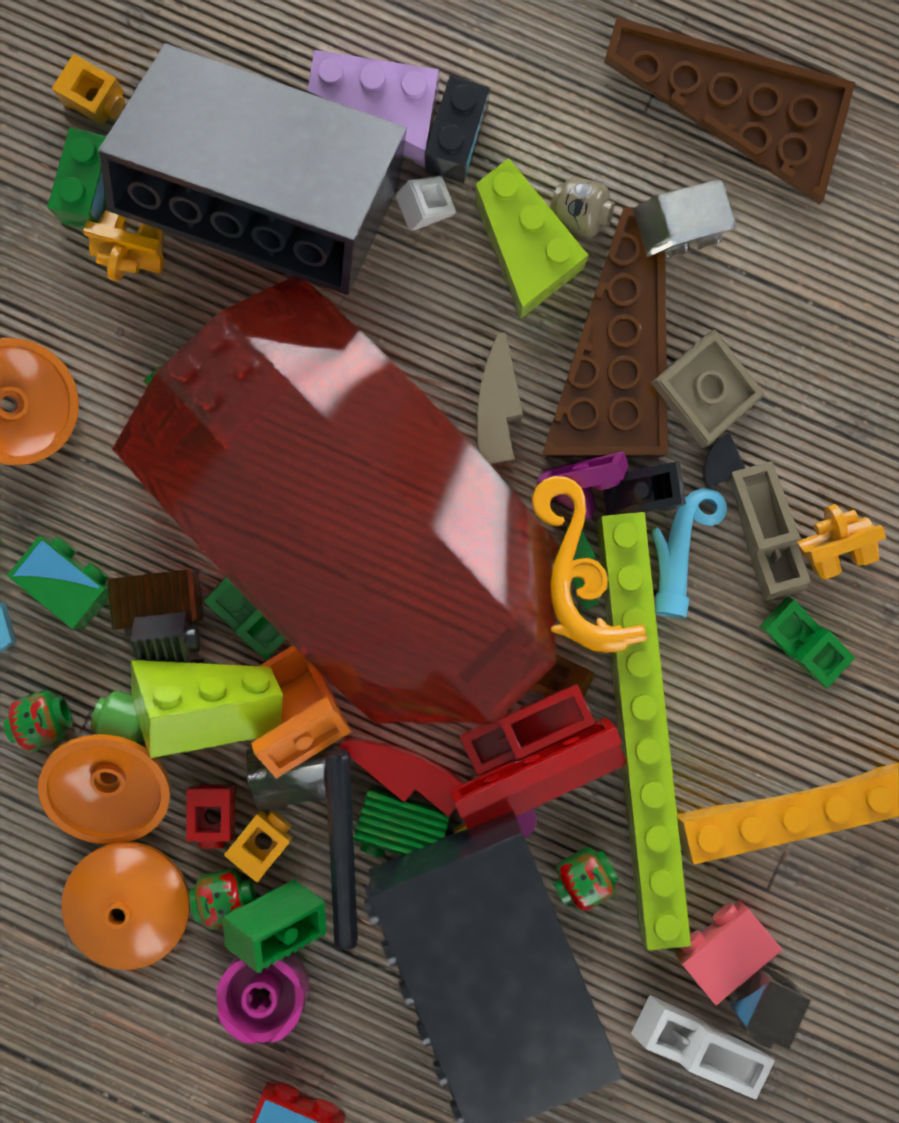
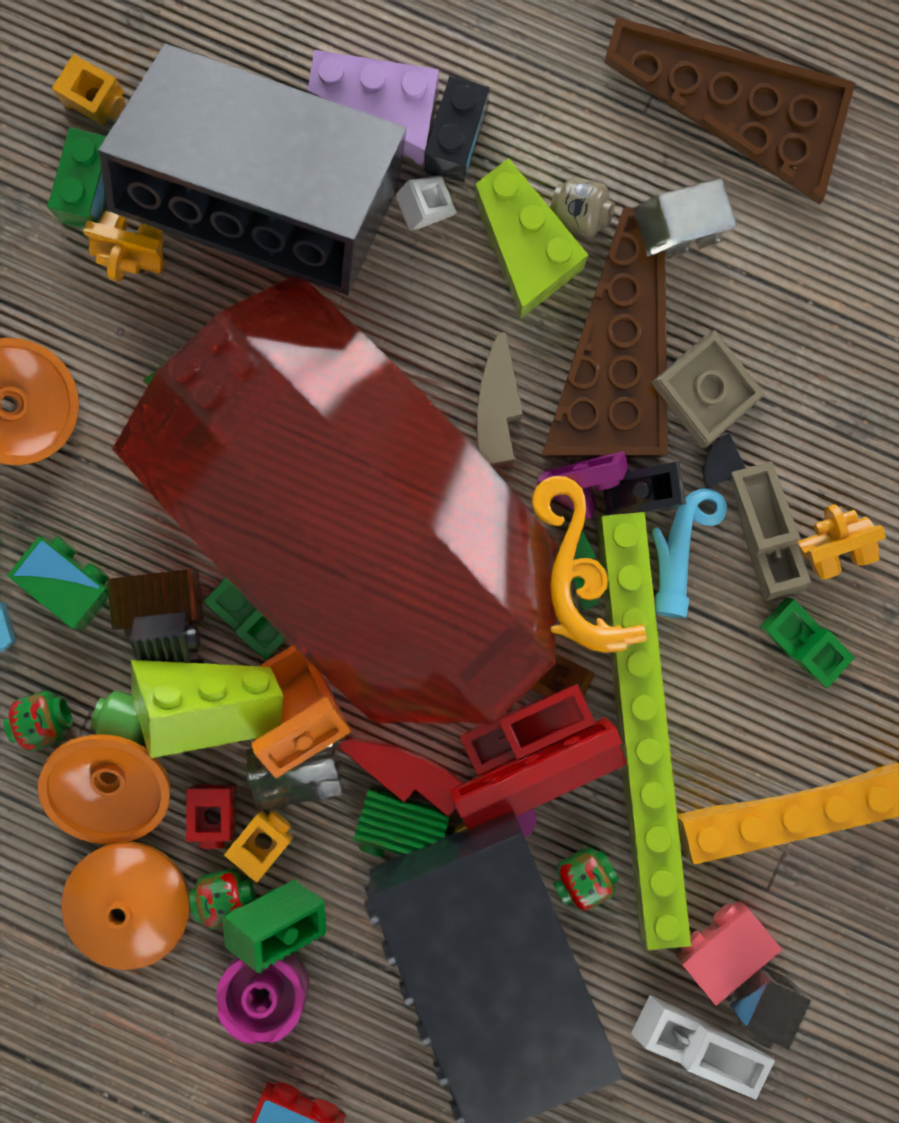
black axle [325,749,358,950] -> none

